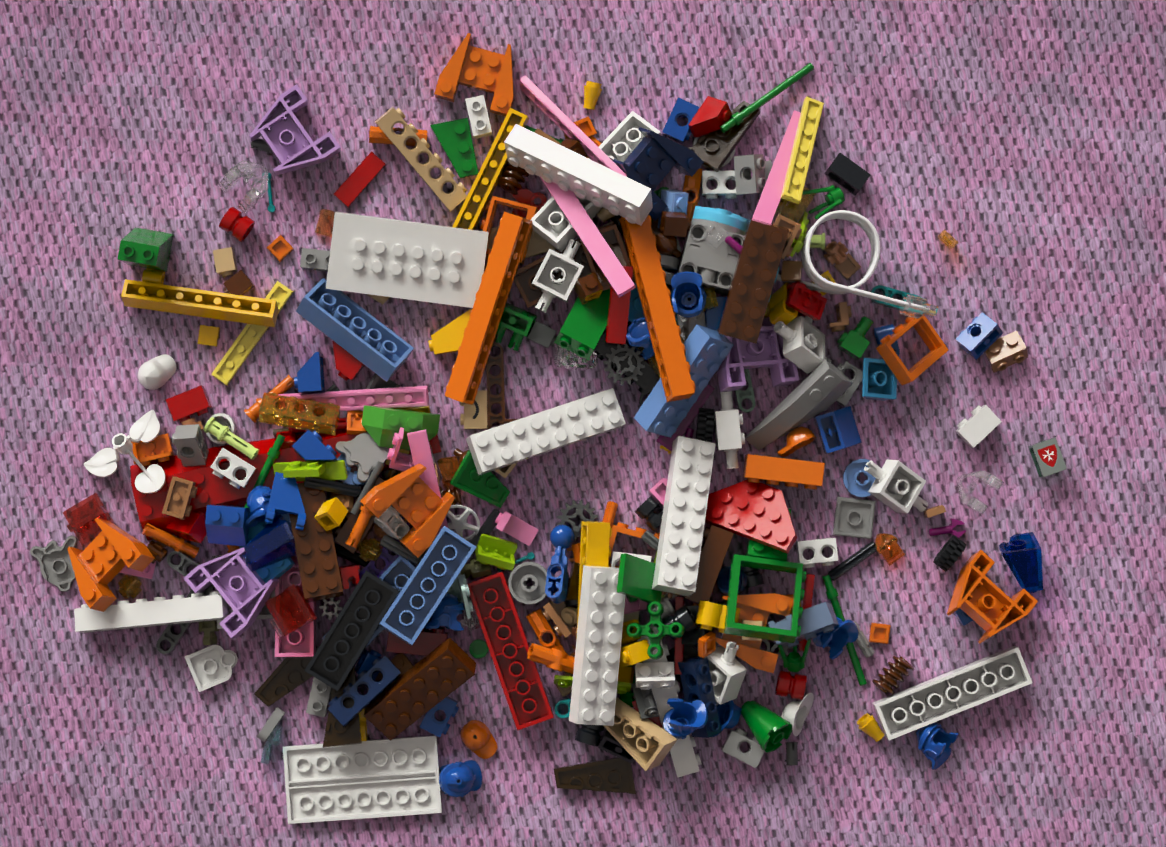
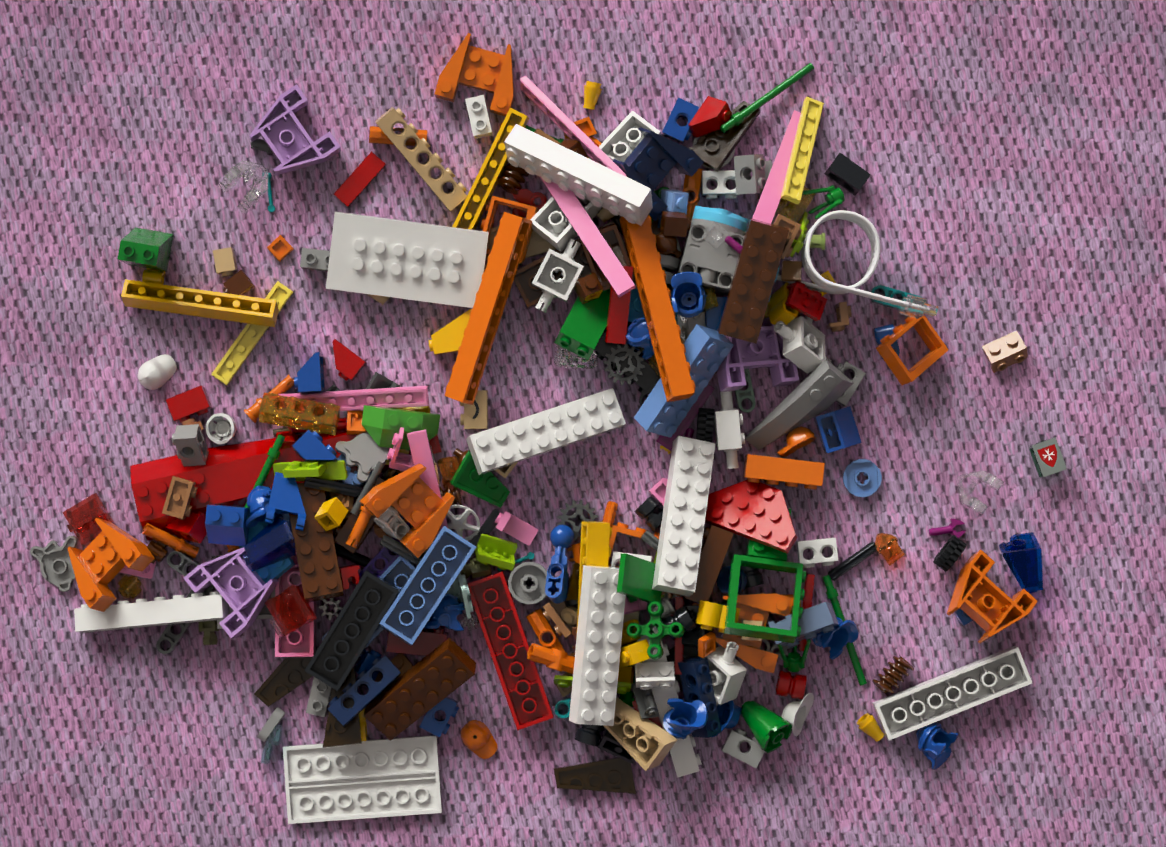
white plant [84,410,166,494] -> none
orange bracket [132,433,174,466] -> none
white plate [185,645,238,692] -> none
yellow tile [197,325,220,347] -> none
yellowish green pin [203,417,259,460] -> none
white brick [210,448,257,489] -> none
red wheel [219,207,255,242] -> none
medium blue brick [296,278,414,382] -> none
clear orange tile [315,209,335,238] -> none
clear yellow gear [358,538,382,562] -> none
green wing [430,118,479,178] -> none
blue helmet [439,760,482,797] -> none
green tile [469,639,489,659] -> none
reddish brown beam [486,342,518,429] -> none
green brick [494,302,537,351] -> none
dark grey brick [528,321,557,349] -> none
dark grey pin [785,742,800,766] -> none
nougat gear [824,241,849,265] -> none
light grey tile [833,497,876,539] -> none
medium nougat tile [834,253,861,280] -> none
green brick [837,316,874,360] -> none
light grey axle [854,622,875,658] -> none
dark azure slope [862,358,897,401] -> none
white brick [864,459,928,514] -> none
orange tile [869,623,891,644] -> none
medium nougat tile [923,505,946,518] -> none
clear yellow tile [938,229,958,249] -> none
white brick [955,405,1002,448] -> none
brick [956,312,1003,360] -> none

